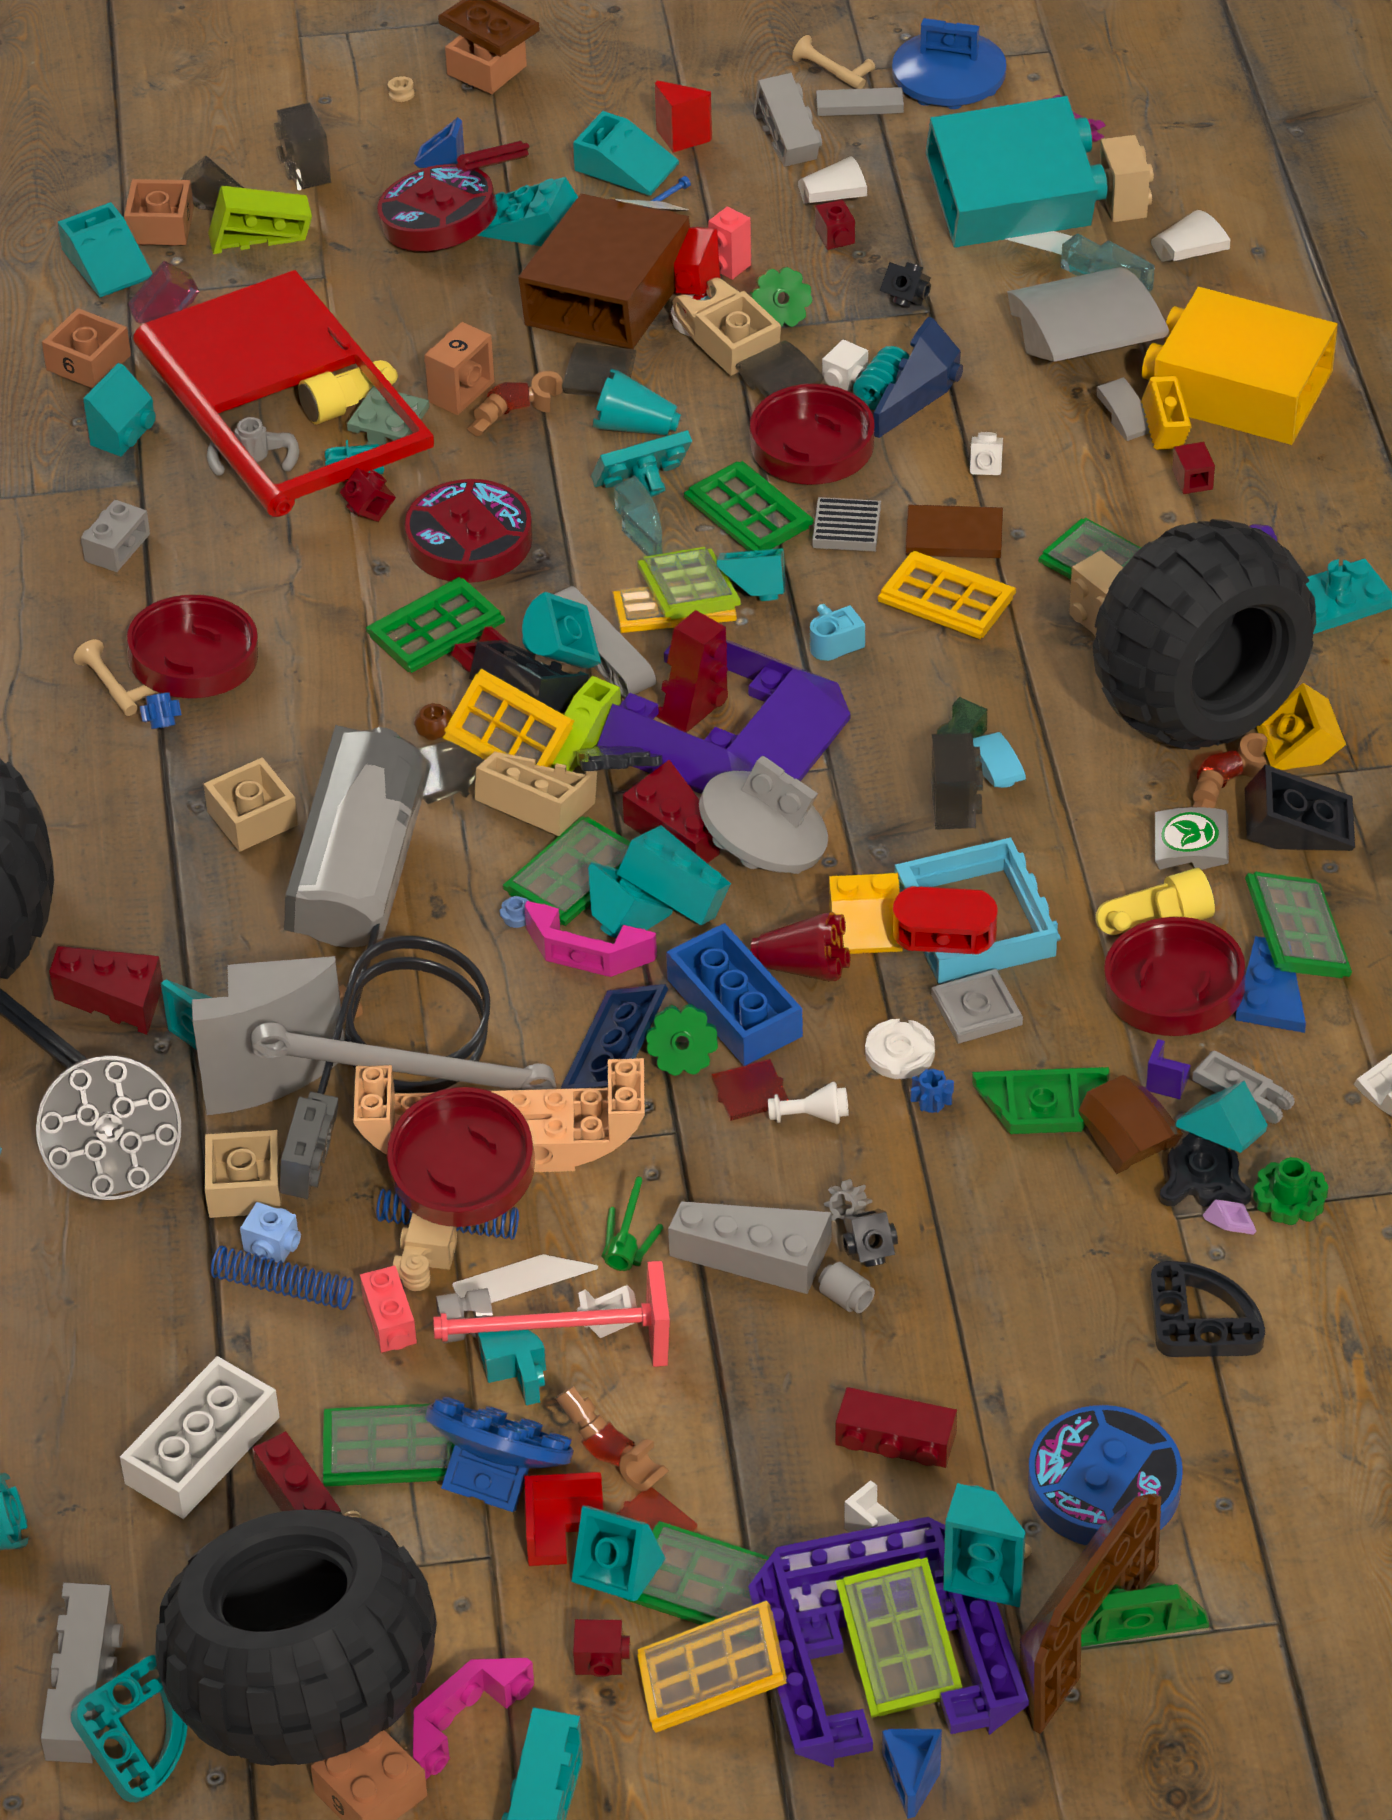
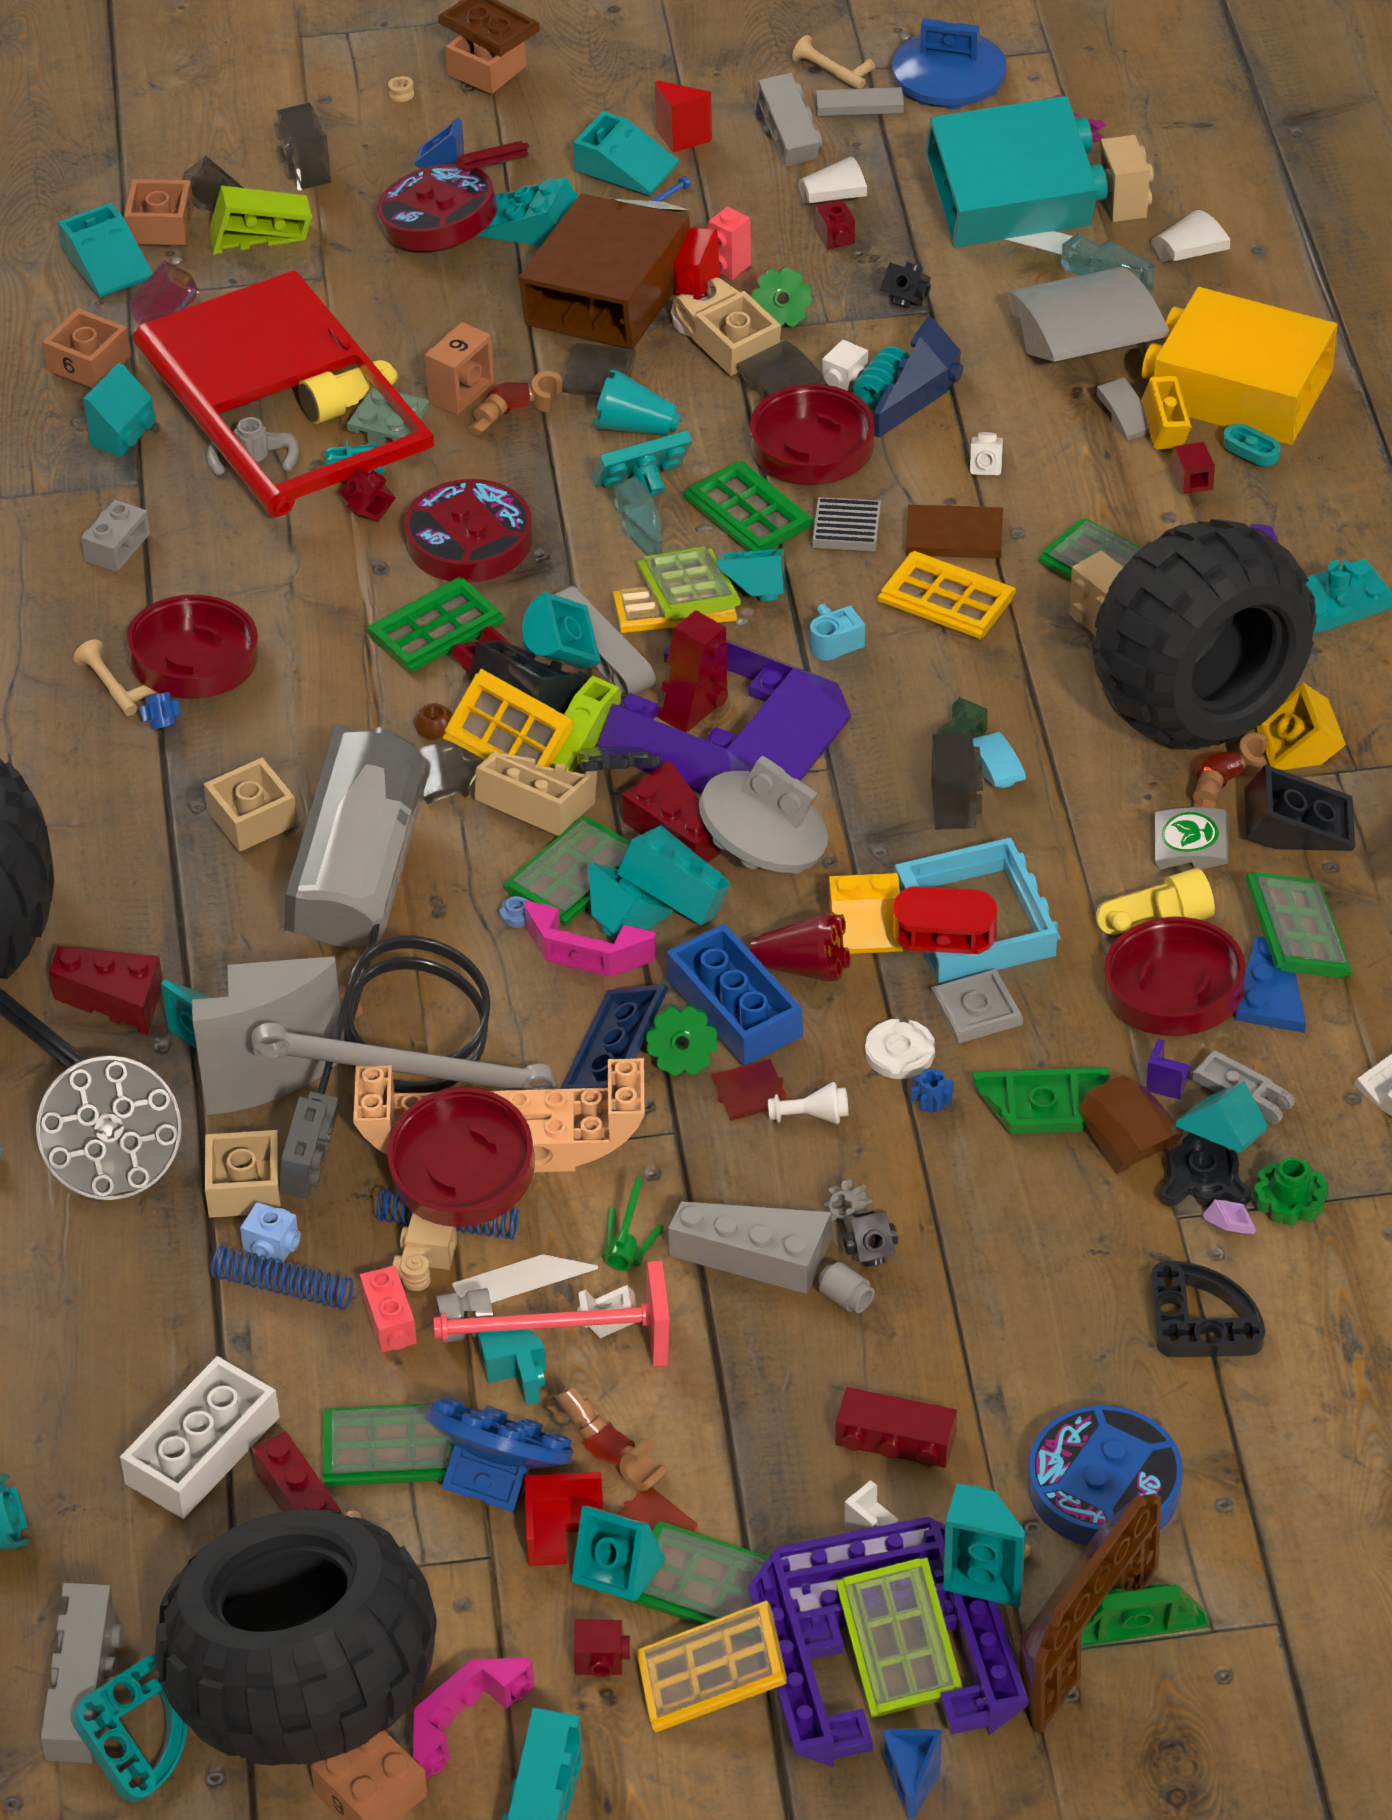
none -> teal plate [1223,423,1281,467]

